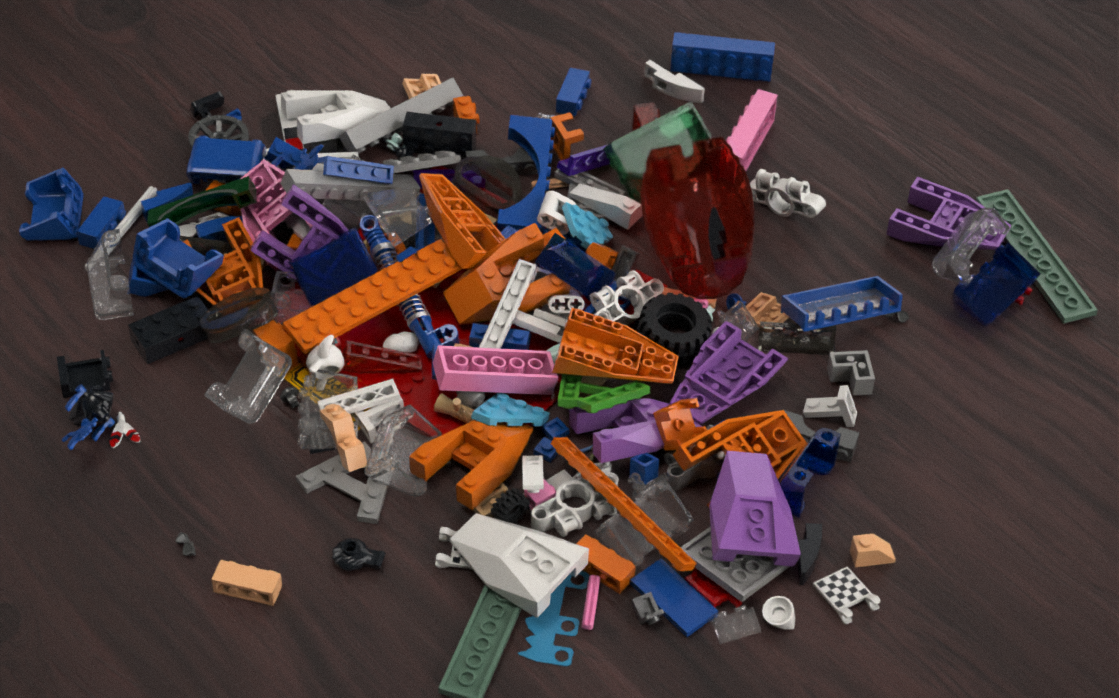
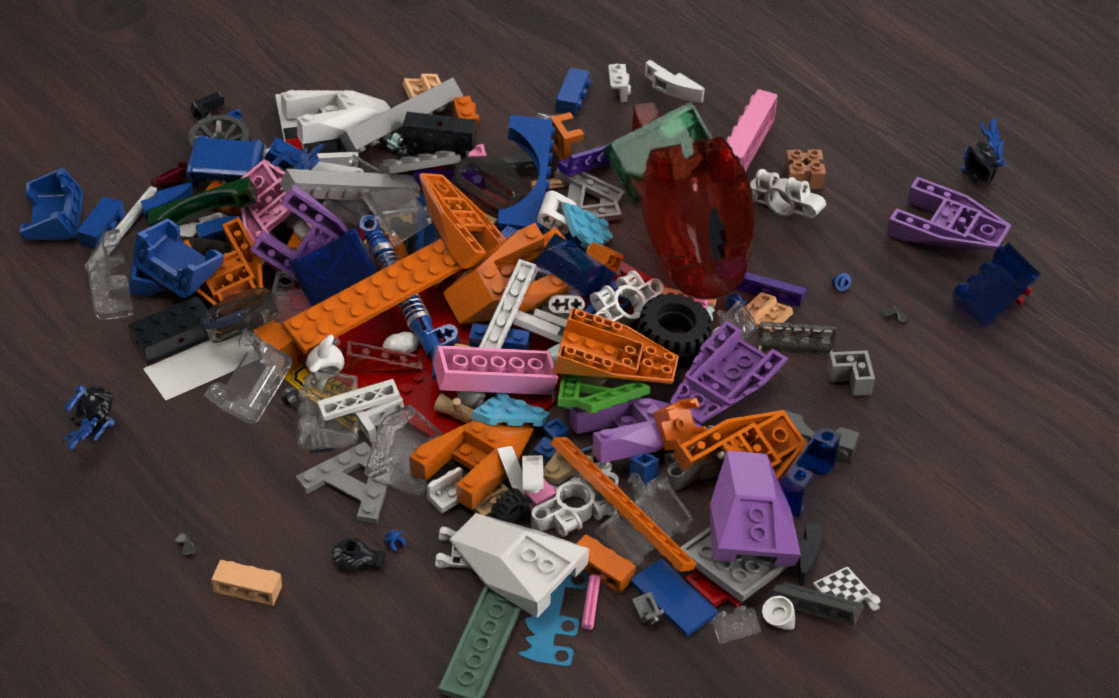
black panel [57,350,113,398] -> none
piece [110,412,141,448] -> none
blue fence [318,156,394,184] -> none
light nougat arch [319,404,368,472] -> none
blue tile [396,246,419,262] -> none
white wedge [569,184,648,230] -> none
dark grey tile [608,245,640,286] -> none
blue brick [670,32,775,81] -> none
blue window [781,276,903,332] -> none
white bracket [803,385,857,427] -> none
light nougat slope [850,534,896,567] -> none
clear windscreen [932,207,1010,285] -> none
sand green plate [976,189,1098,324] -> none
none -> white sticker [143,328,262,400]
none -> dark red arm [151,161,187,186]
none -> blue plate [383,529,406,552]
none -> white bracket [427,467,463,513]
none -> bright pink tile [469,144,486,162]
none -> white sticker [497,446,524,494]
none -> tan wing [543,452,594,485]
none -> white bracket [608,64,631,102]
none -> dark purple fence [729,269,807,307]
none -> dark grey fence [773,582,863,626]
none -> nougat brick [785,150,826,189]
none -> blue plate [831,273,851,291]
none -> black helmet [961,118,1006,185]

